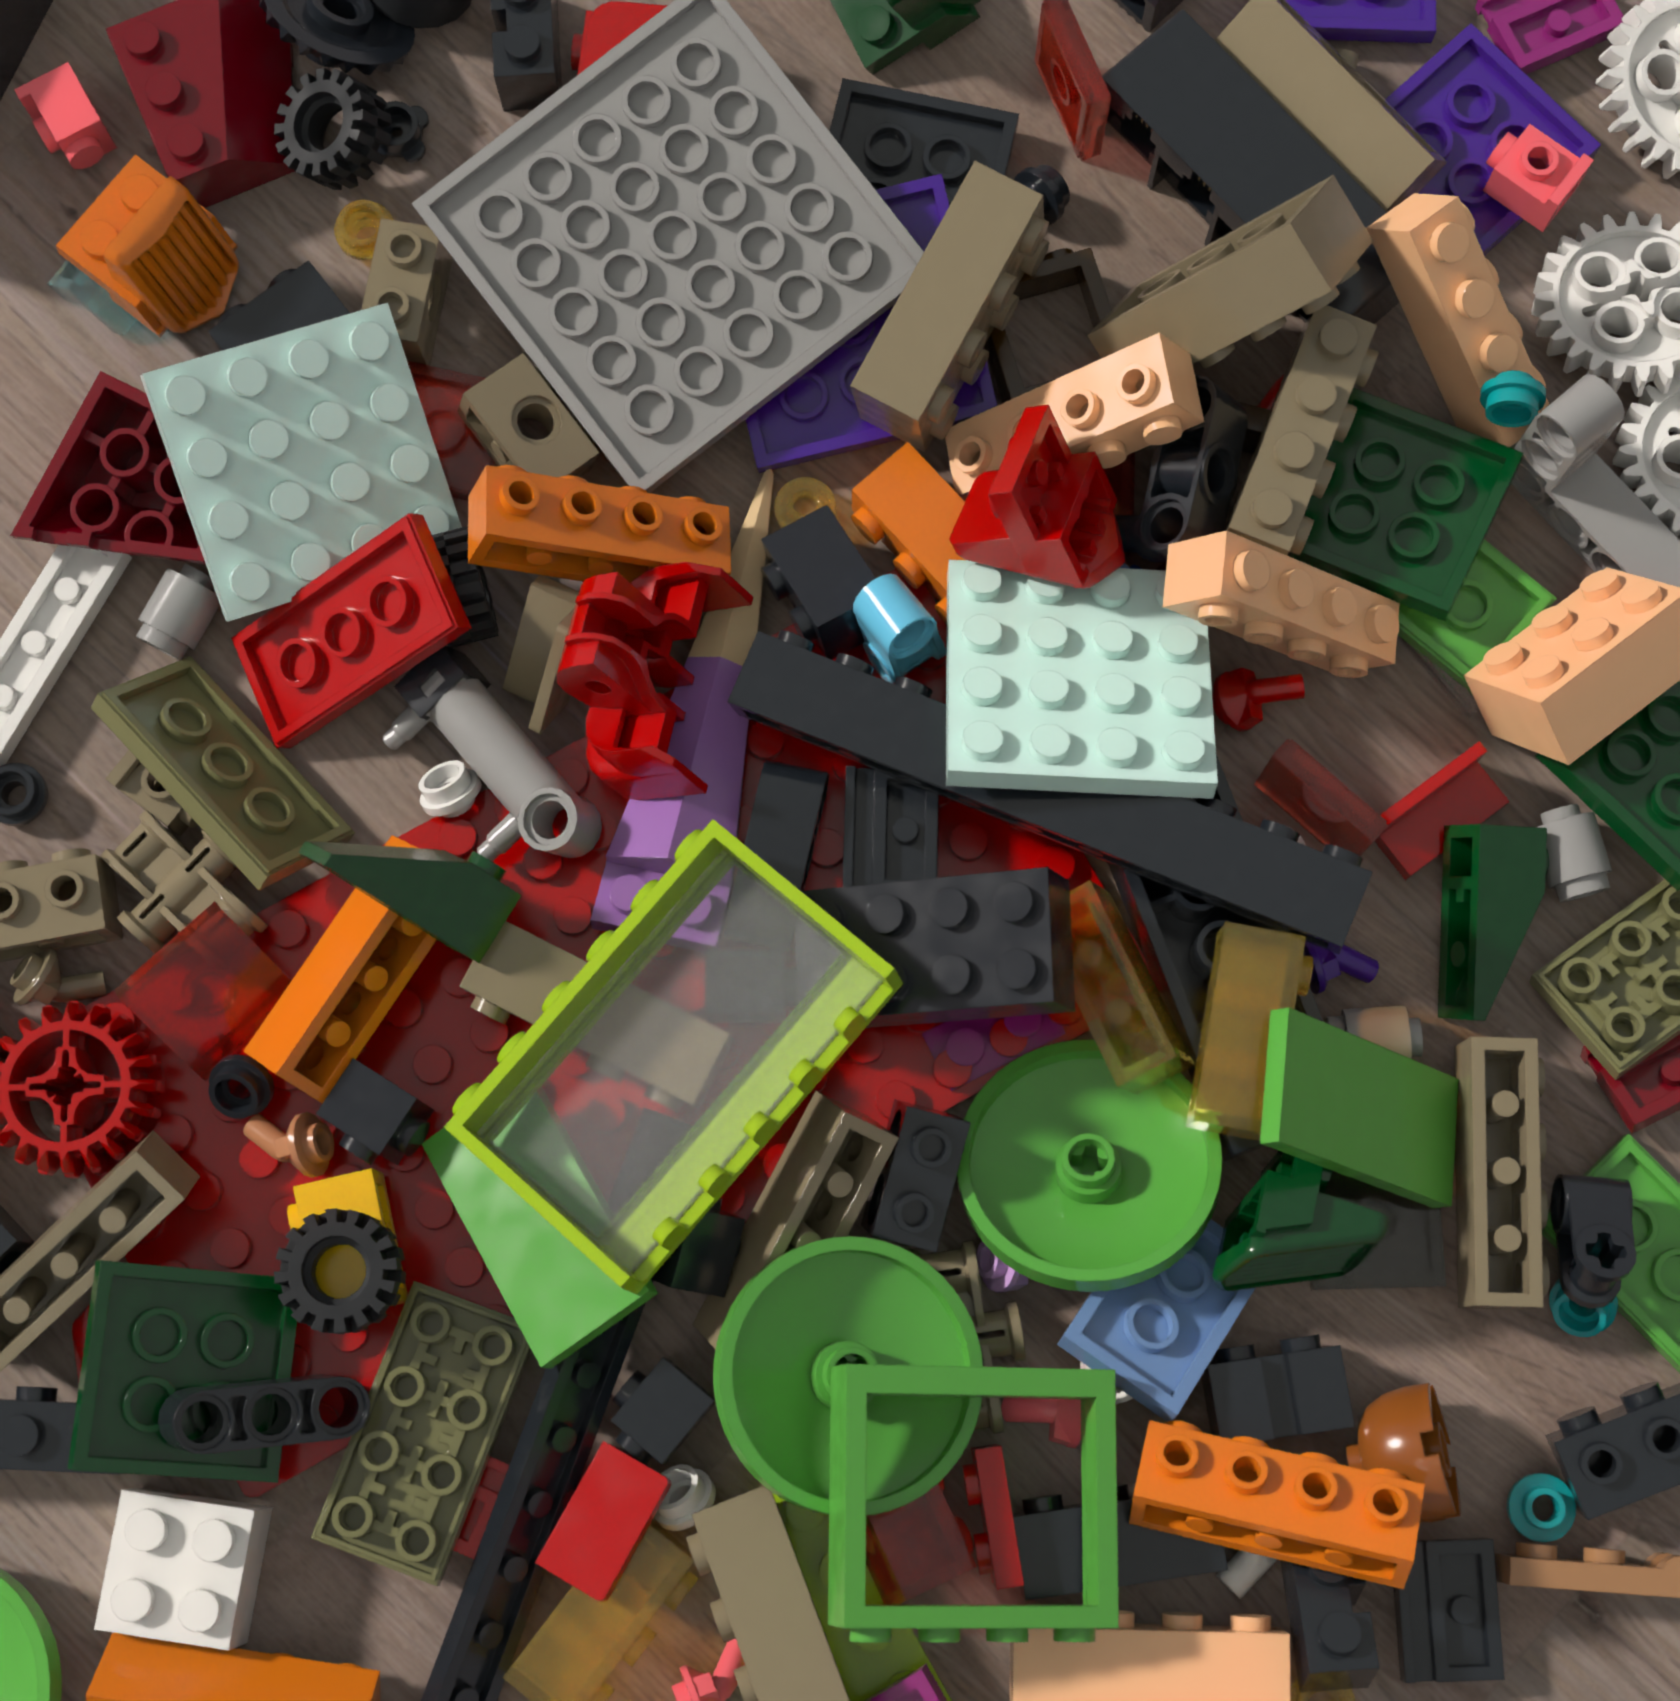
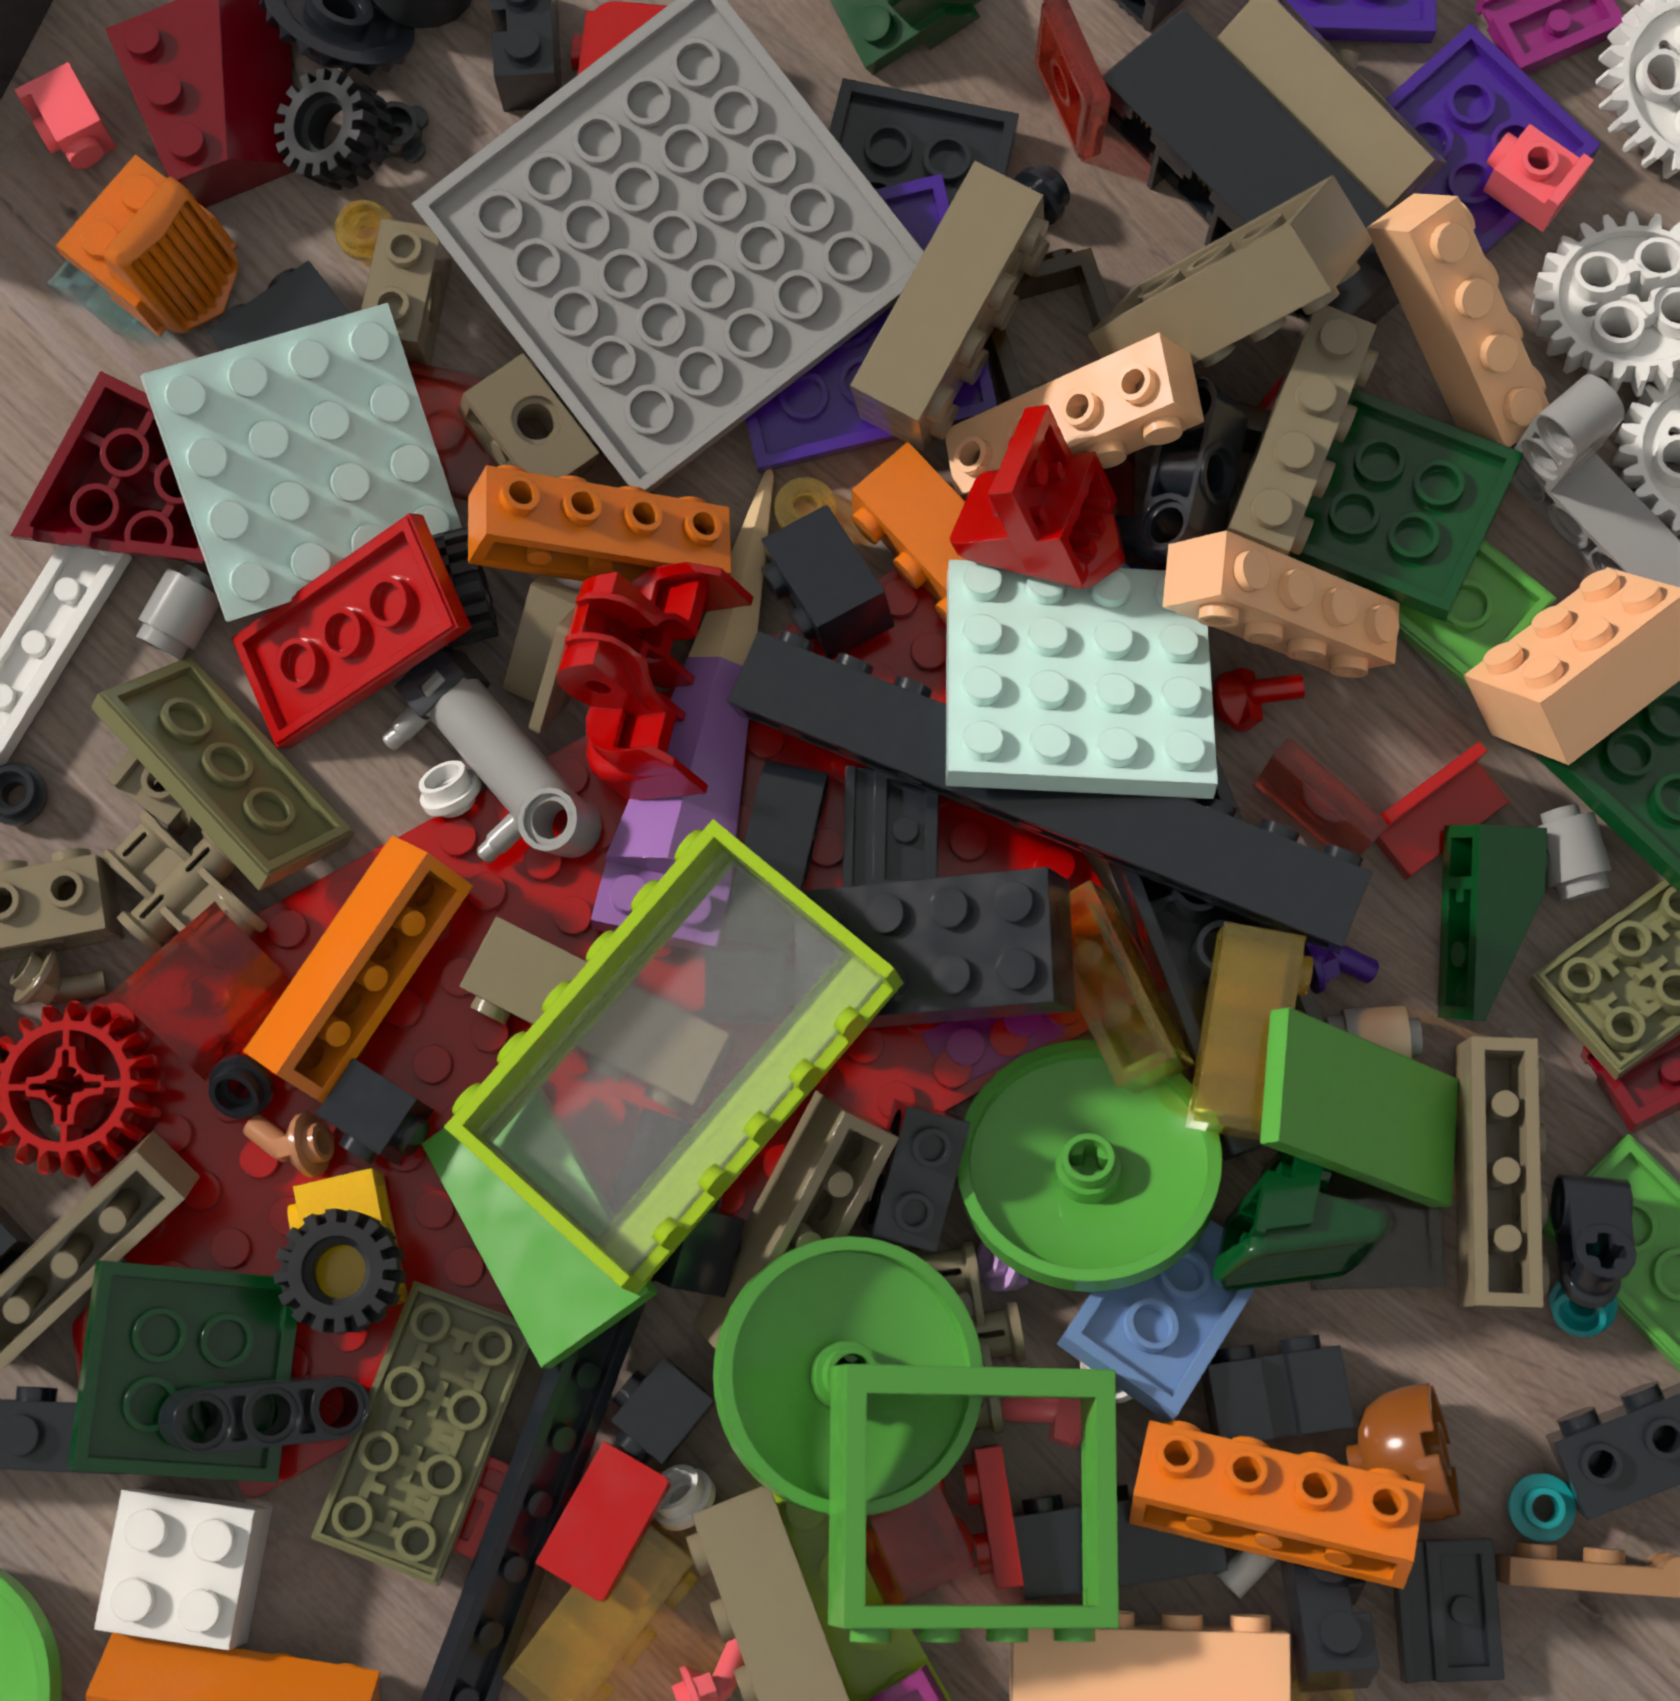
dark green slope [299,841,521,963] -> none
medium azure piece [853,574,946,684] -> none
teal plate [1480,370,1547,427] -> none

